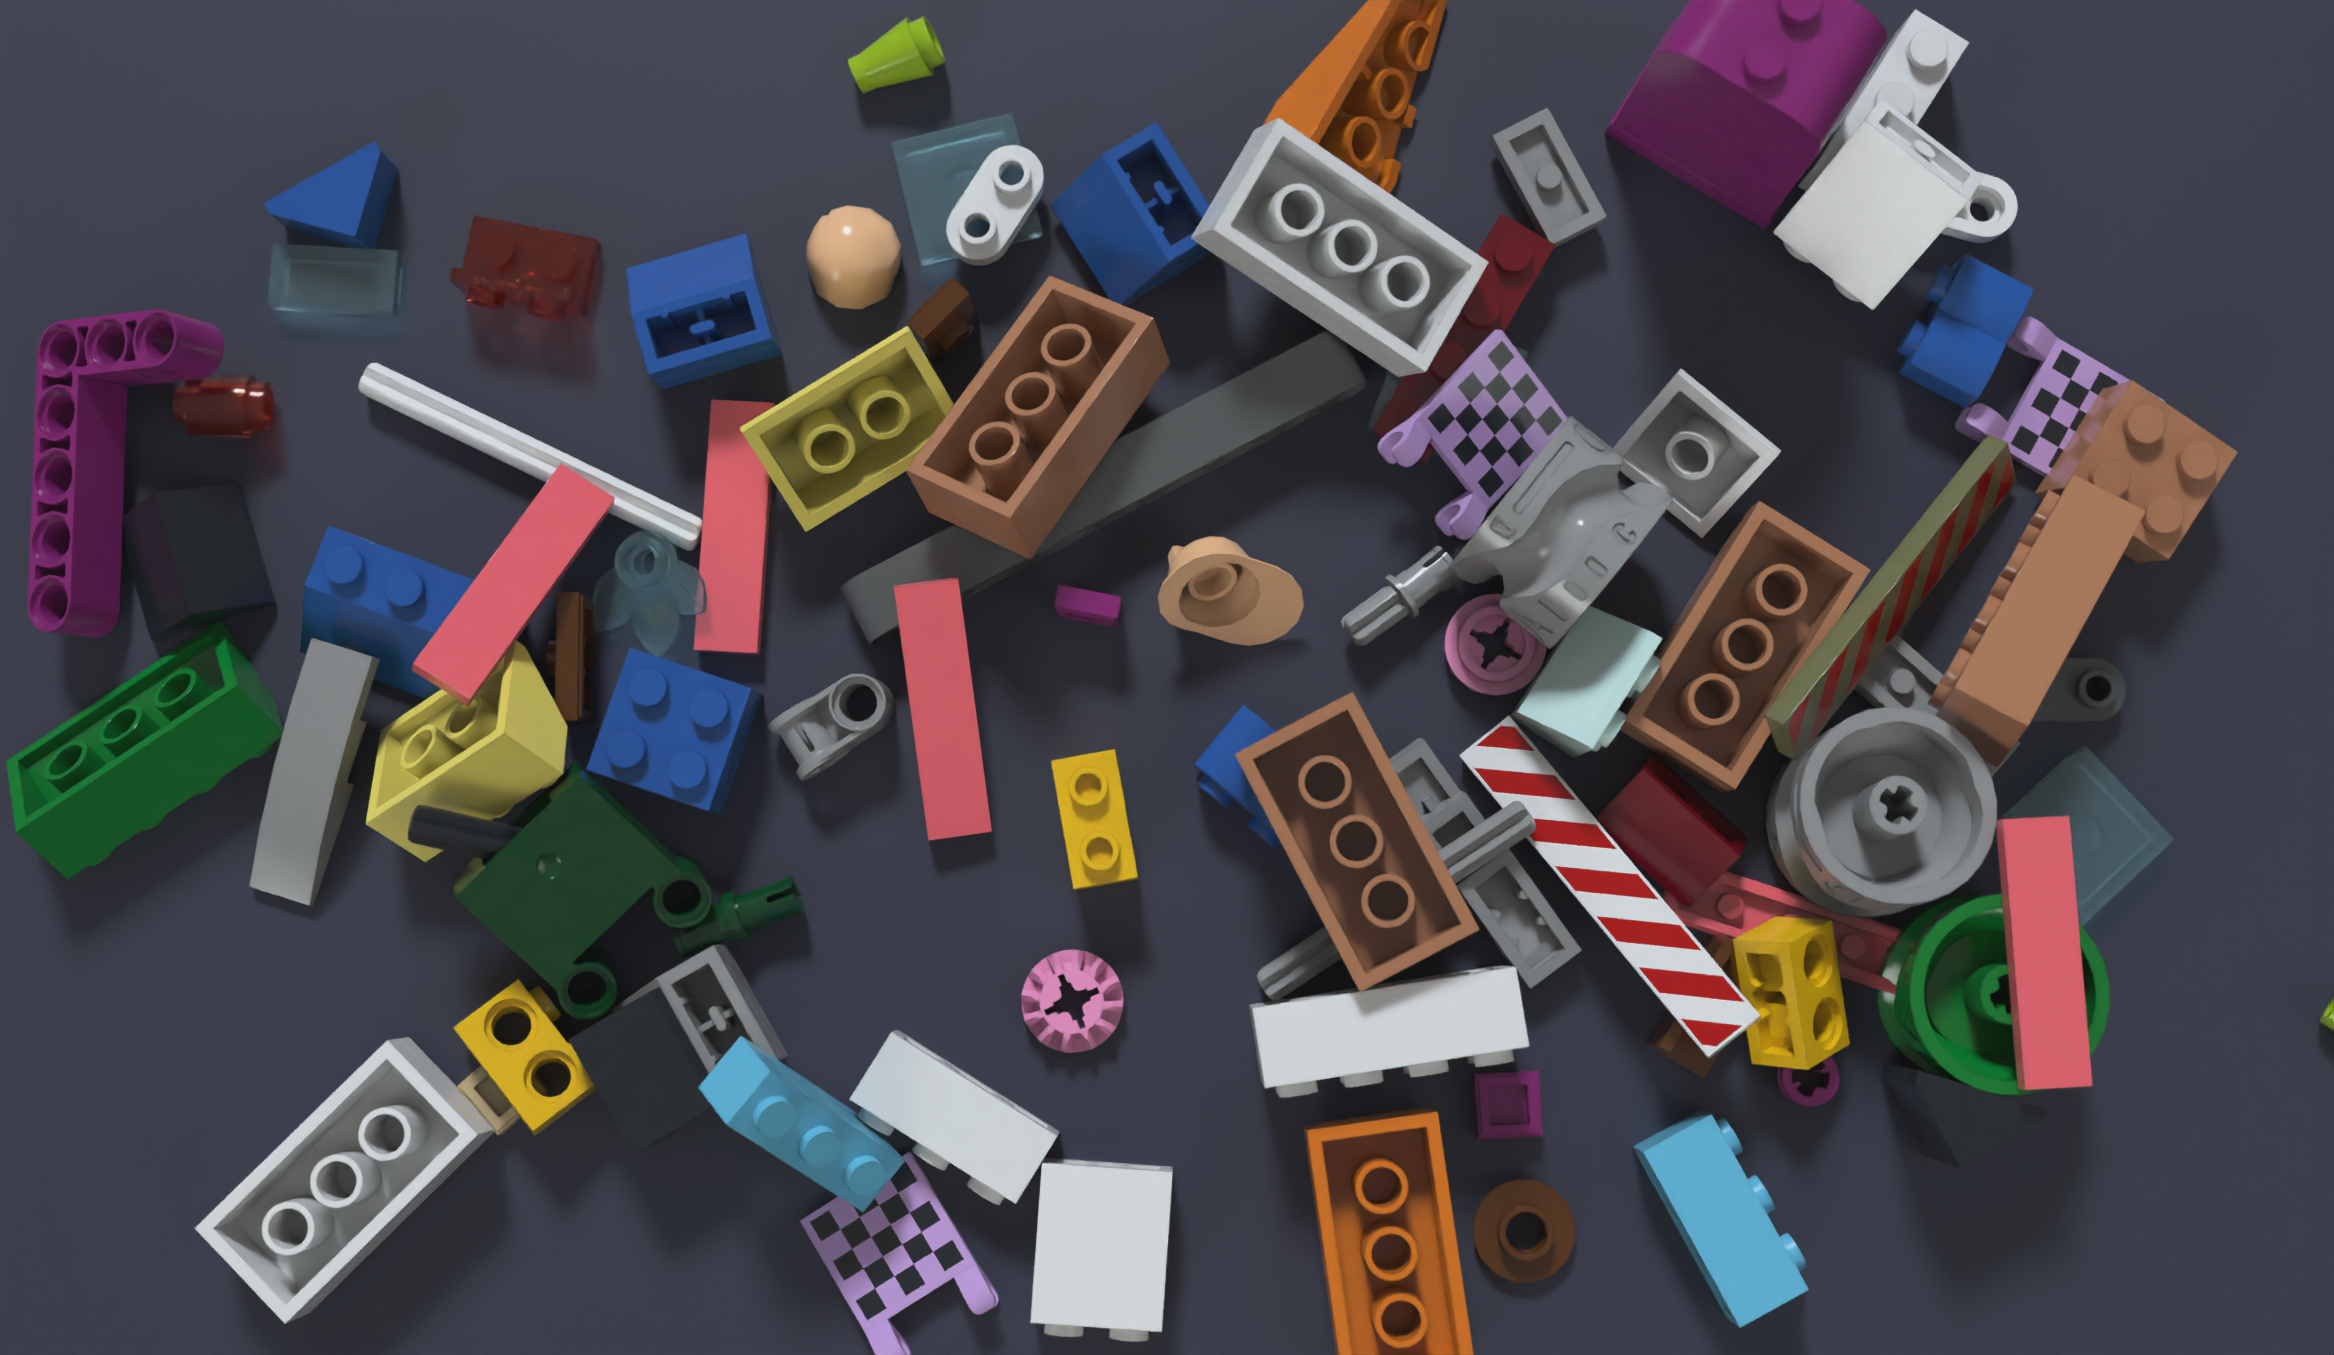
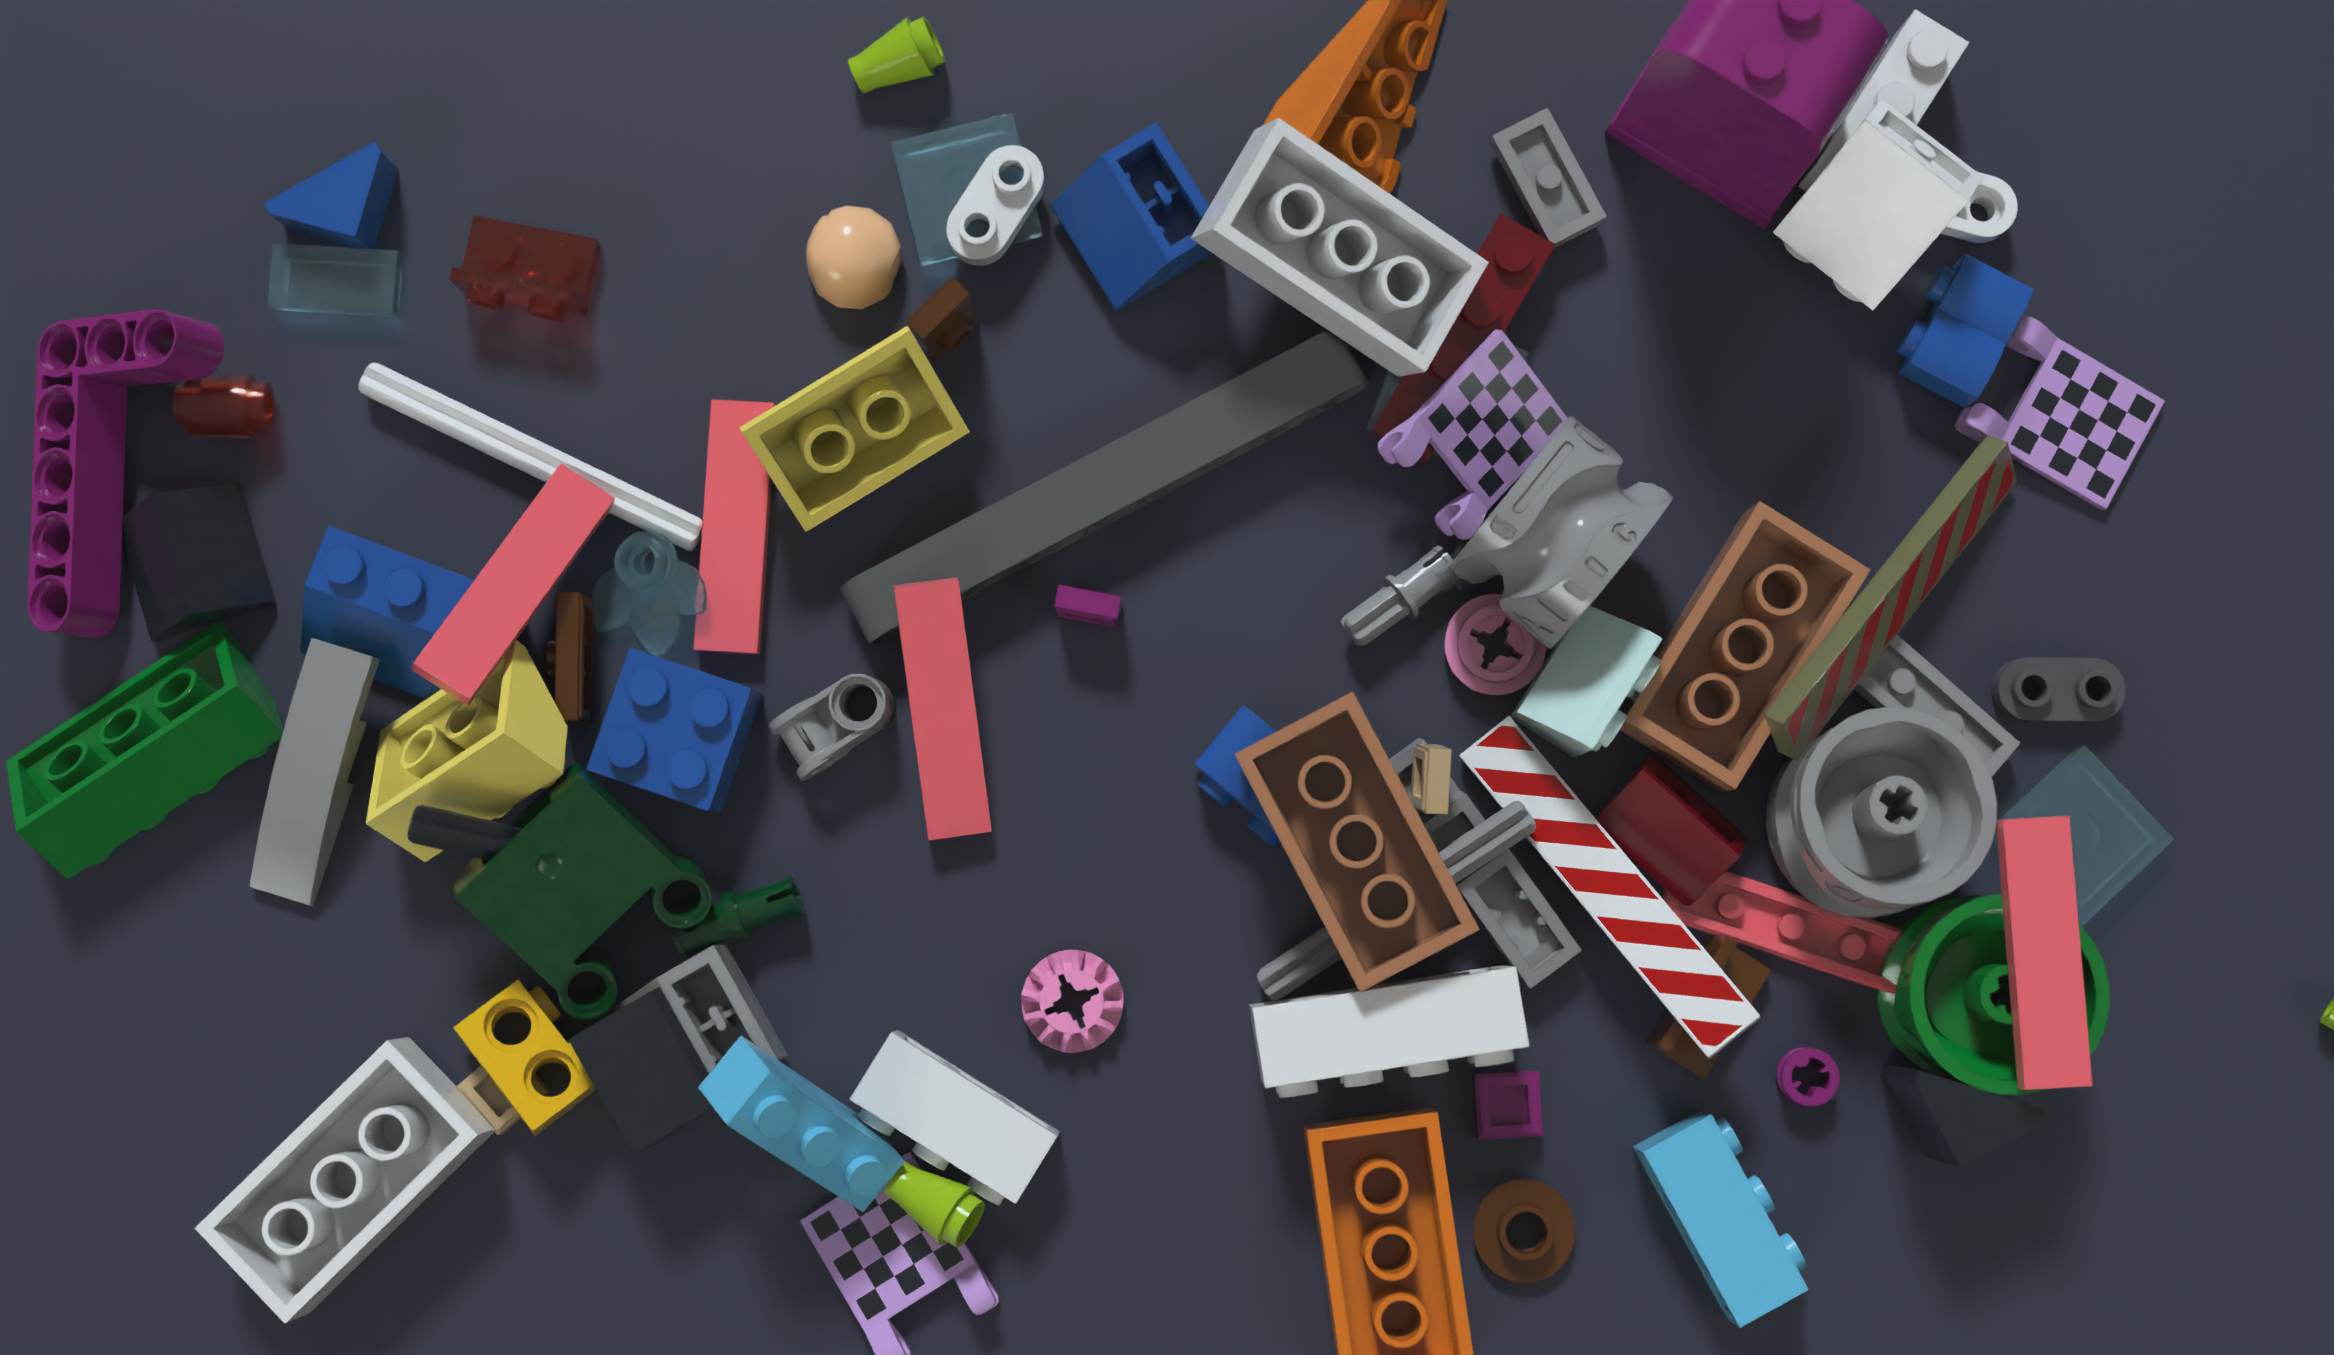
blue slope [626,233,783,390] -> none
nougat brick [906,275,1170,559] -> none
white brick [1030,1158,1173,1342] -> none
yellow brick [1051,749,1139,890] -> none
light nougat piece [1158,536,1304,646] -> none
white slope [1613,368,1781,538] -> none
yellow brick [1733,916,1850,1070] -> none
nougat brick [1927,474,2146,767] -> none
nougat brick [2034,380,2238,563] -> none
none -> lime cone [884,1161,985,1248]
none -> tan tile [1411,743,1452,814]

